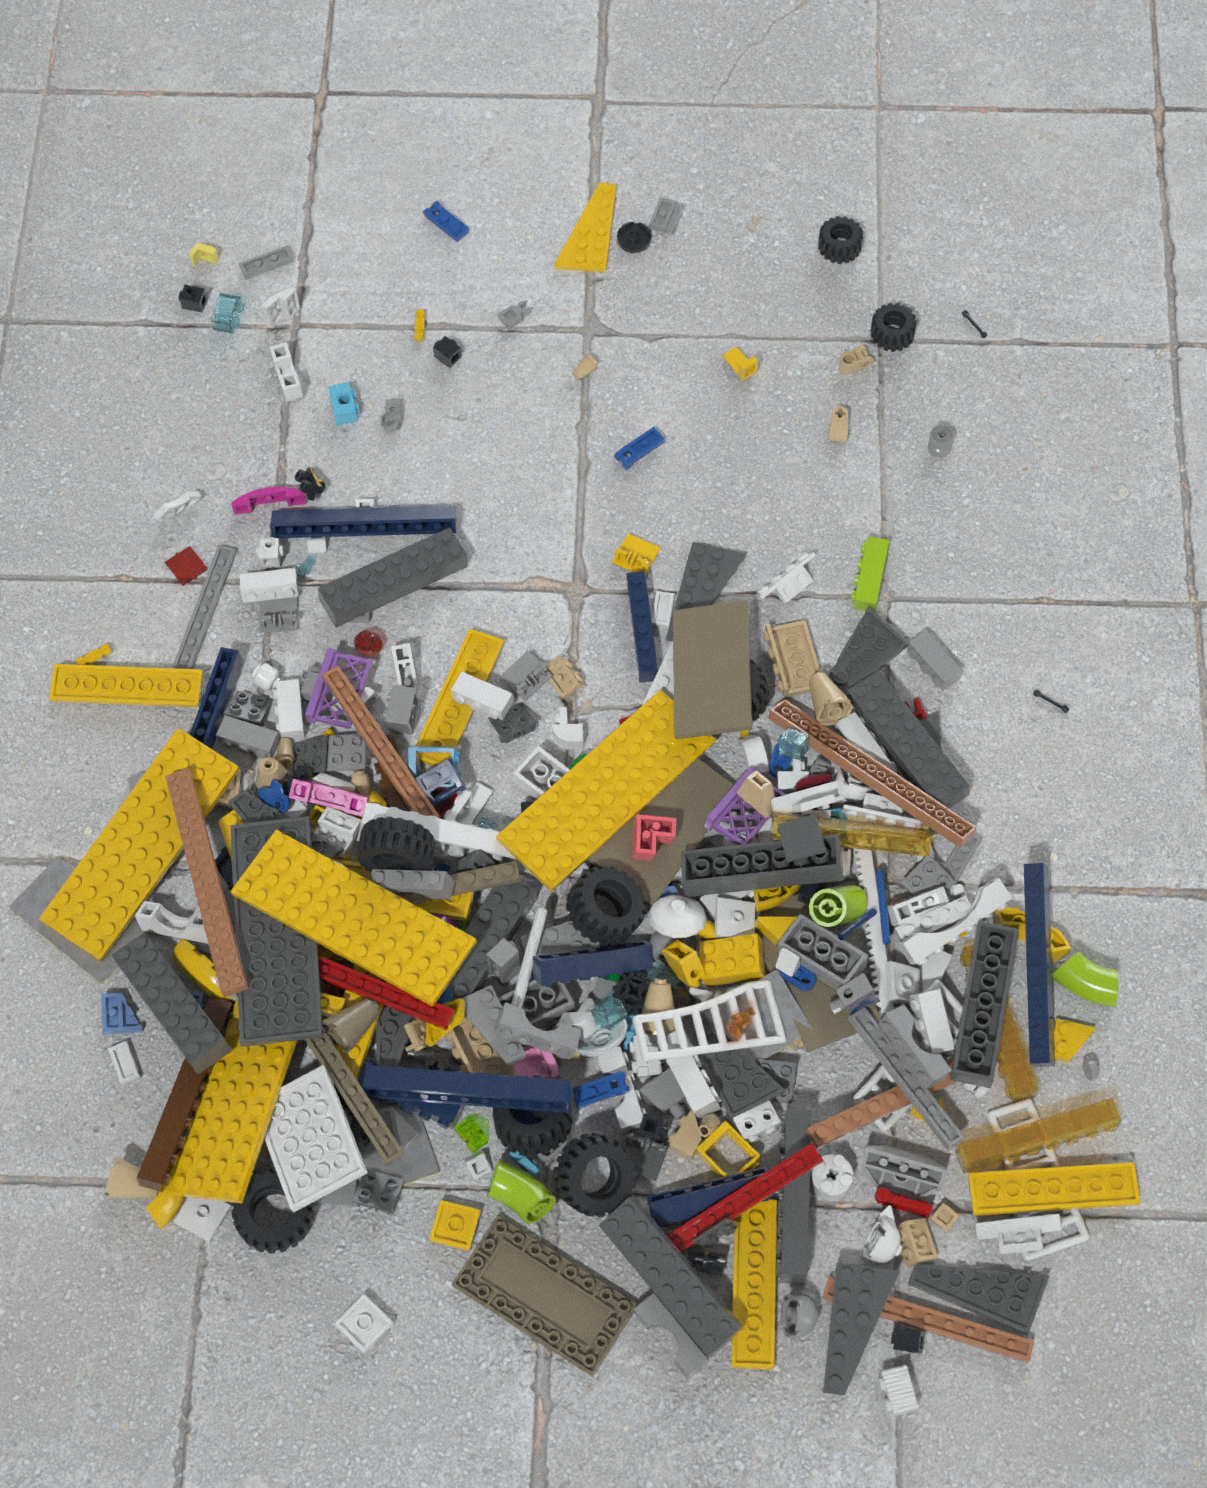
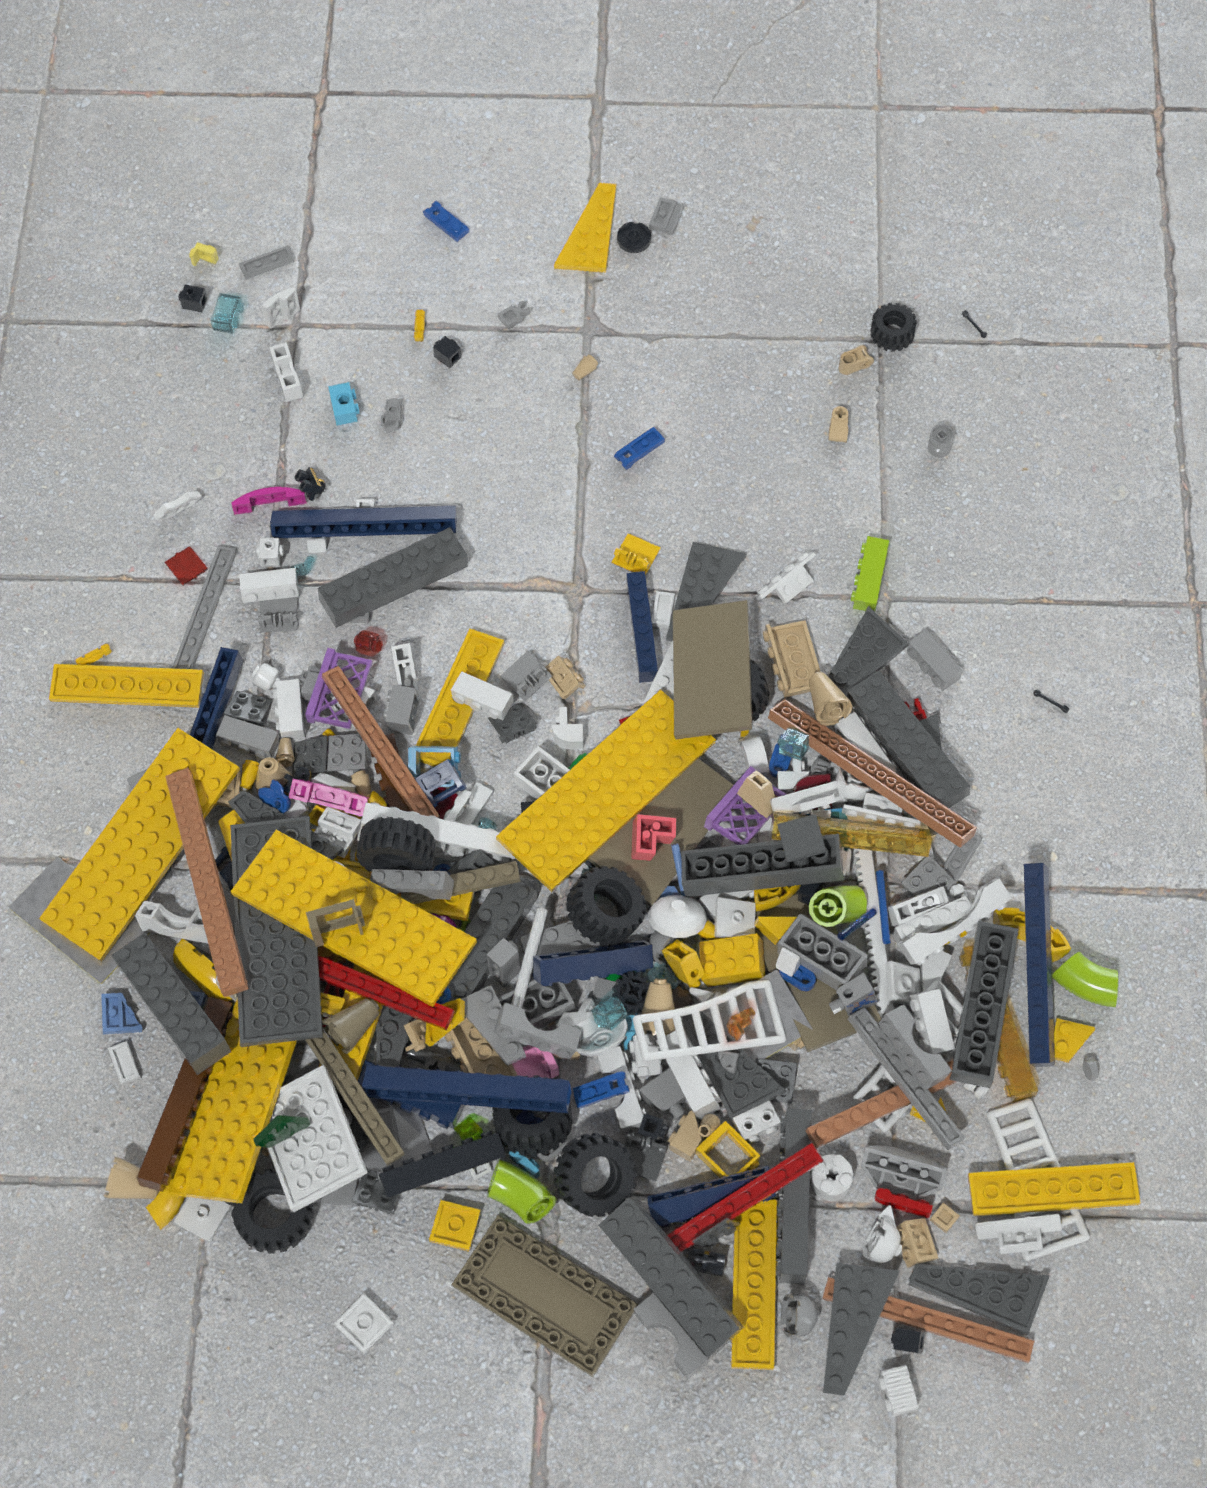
yellow bracket [723,347,758,381] -> none
black tyre [818,216,863,264] -> none
clear yellow brick [955,1098,1122,1174] -> none
none -> yellow cone [240,760,260,790]
none -> dark green wing [253,1115,310,1148]
none -> dark tan window [306,899,365,947]
none -> black brick [378,1130,506,1198]
none -> medium blue bar [671,843,685,896]
none -> light grey tile [718,1051,740,1075]

